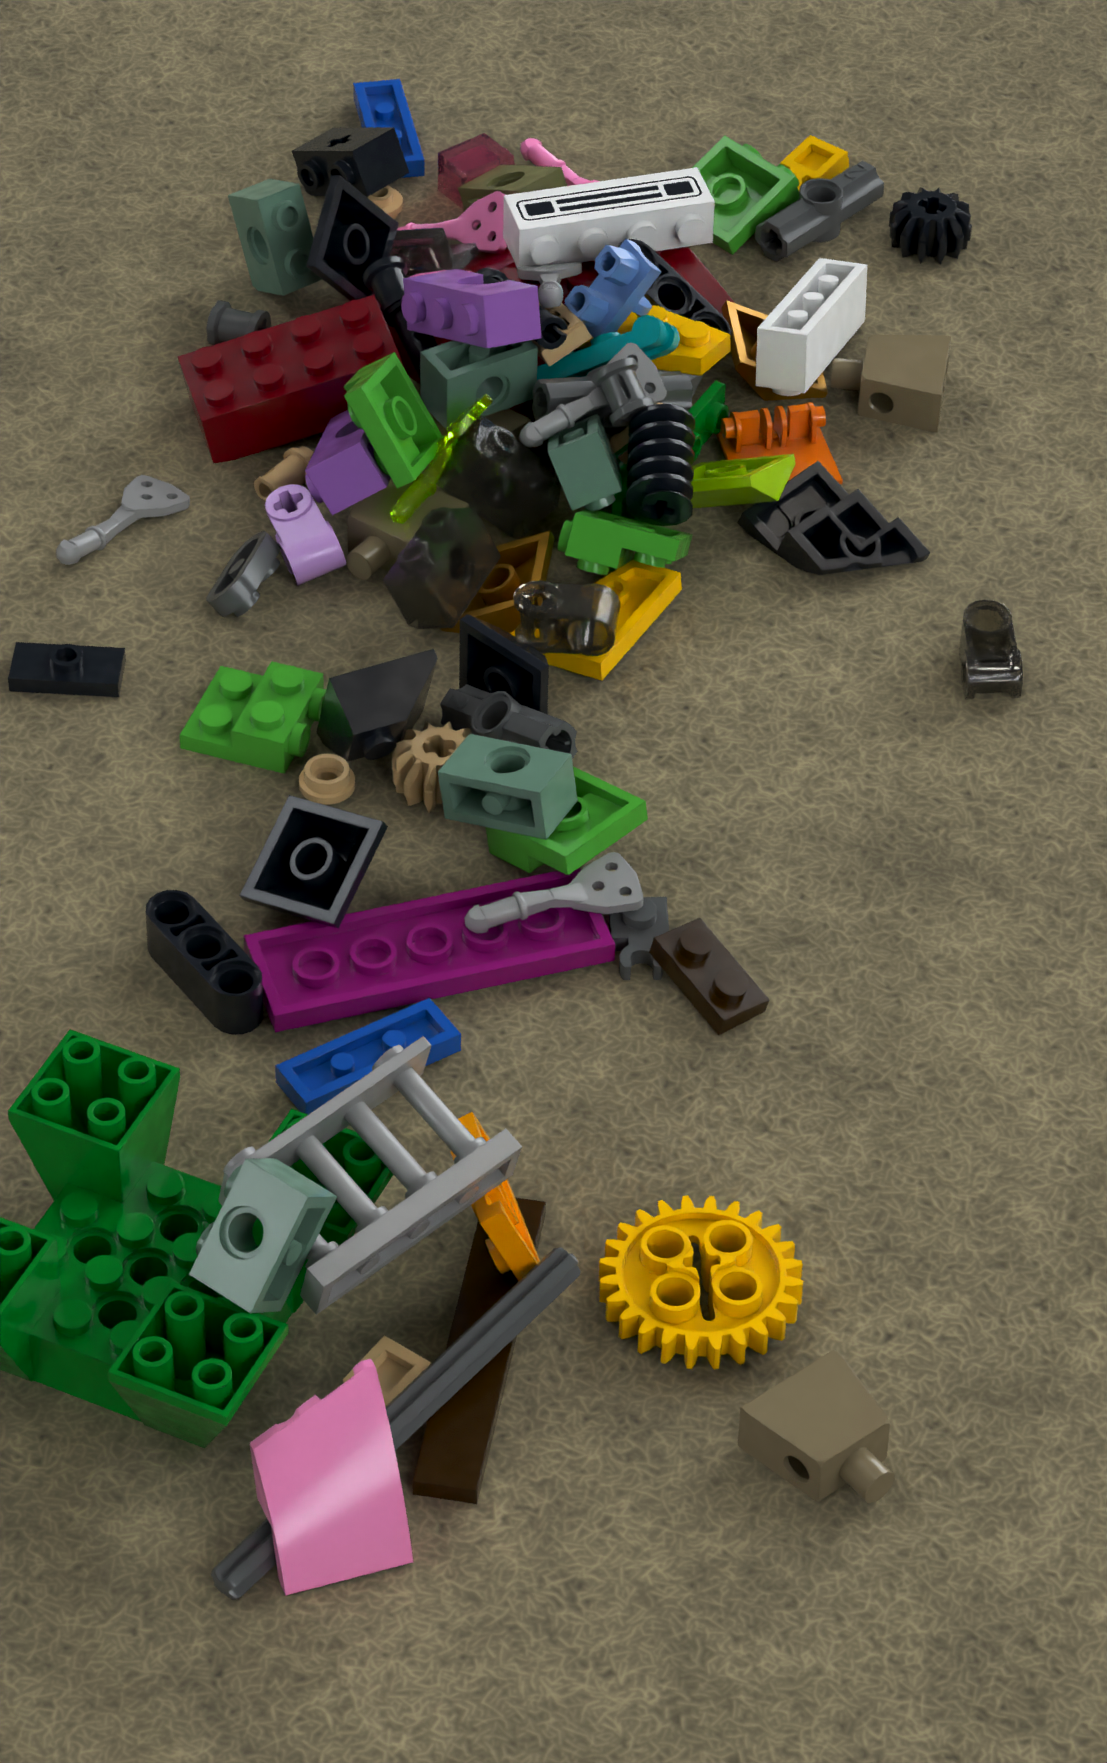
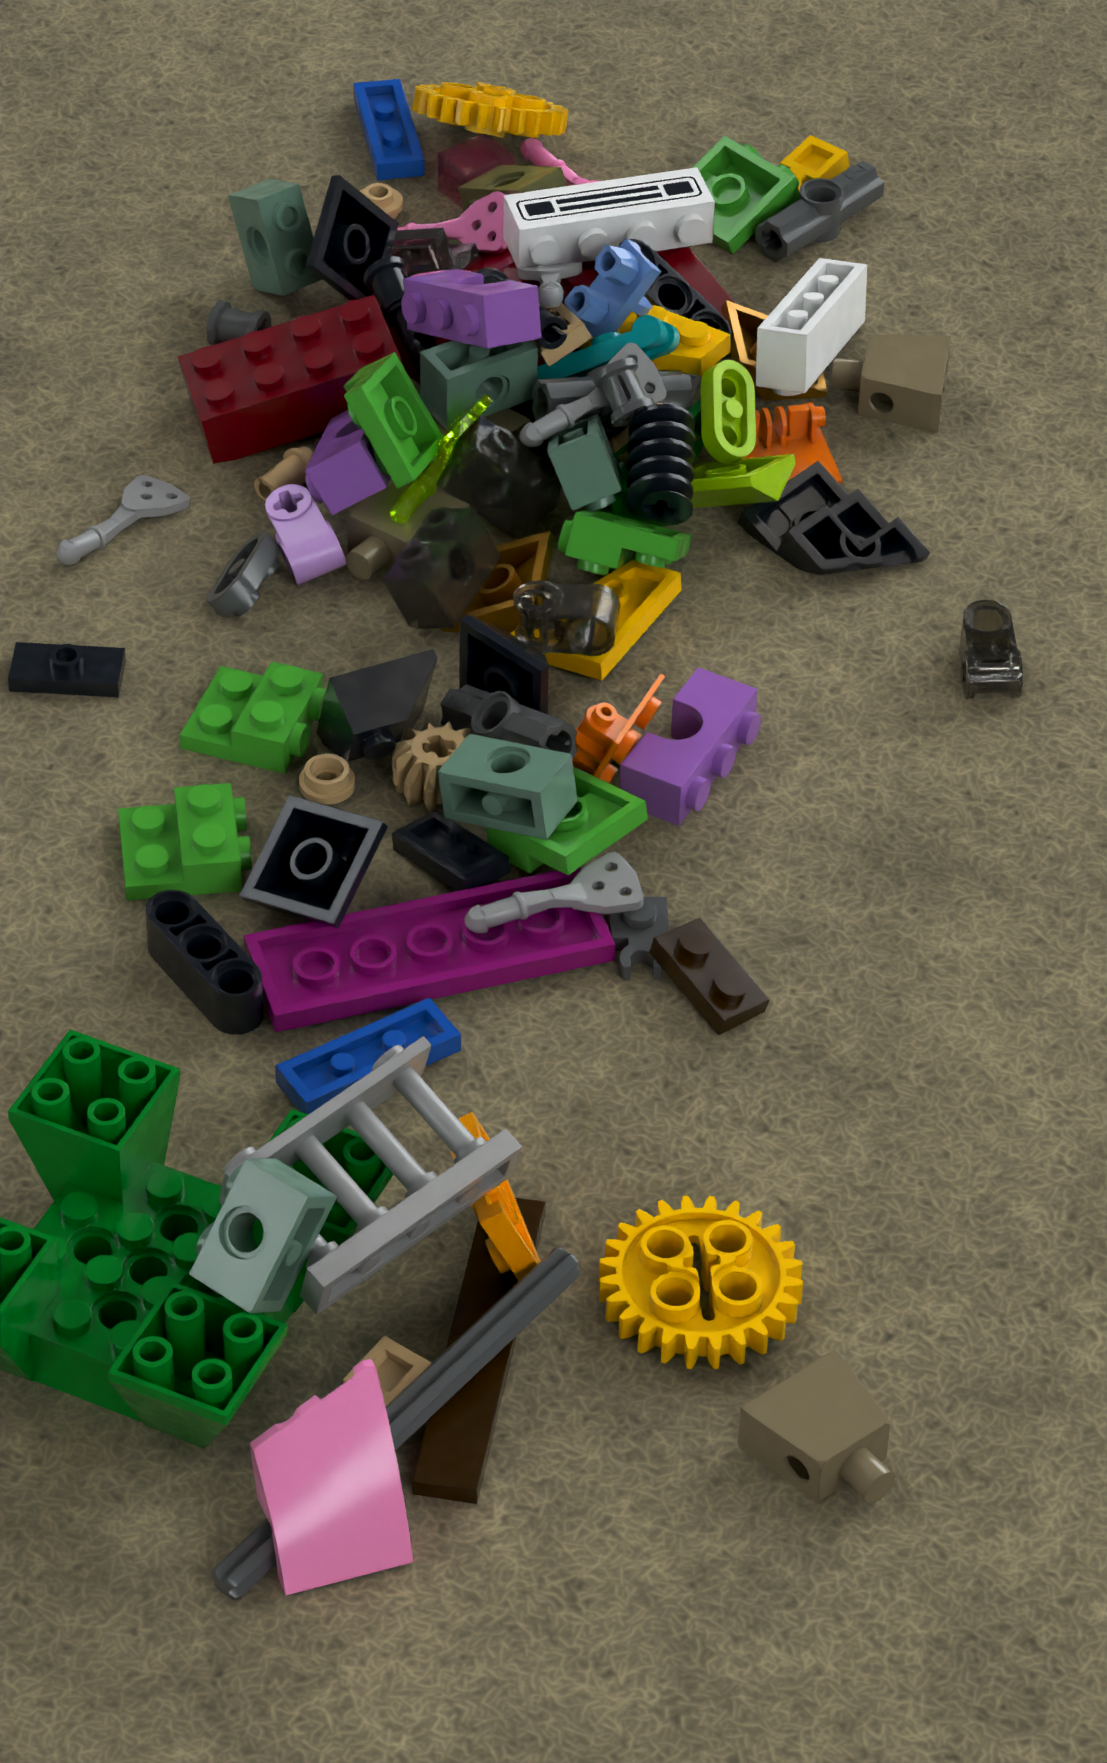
black brick [292,127,409,197] -> none
black gear [889,187,972,264] -> none
none -> bright green plate [118,783,252,900]
none -> black plate [392,810,510,891]
none -> yellow gear [412,82,569,138]
none -> orange hinge [572,673,665,784]
none -> medium lavender arch [620,667,761,826]
none -> lime plate [700,360,756,464]

